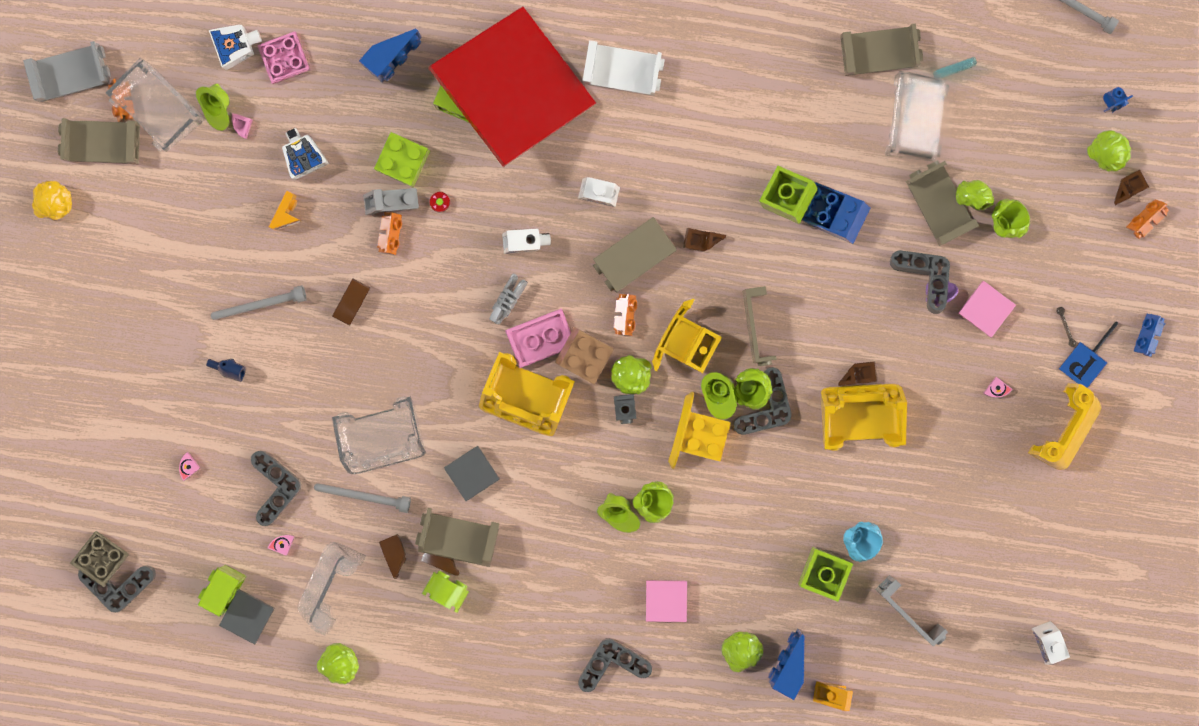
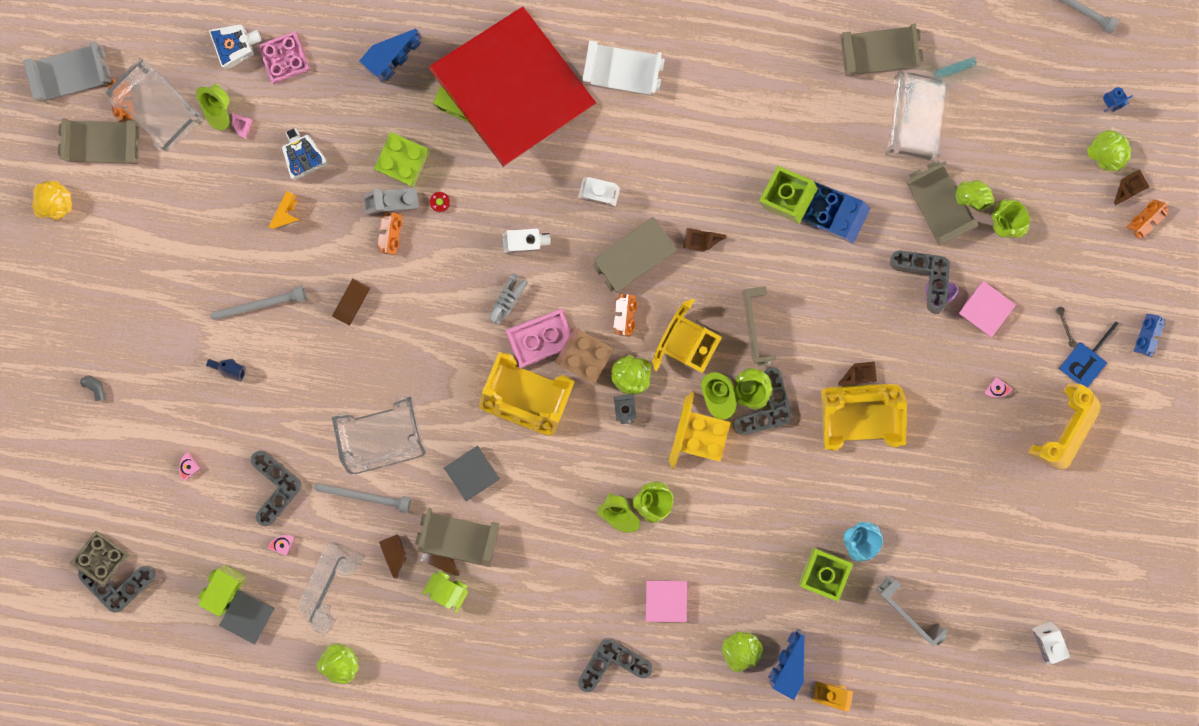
none -> dark grey arm [80,375,106,401]

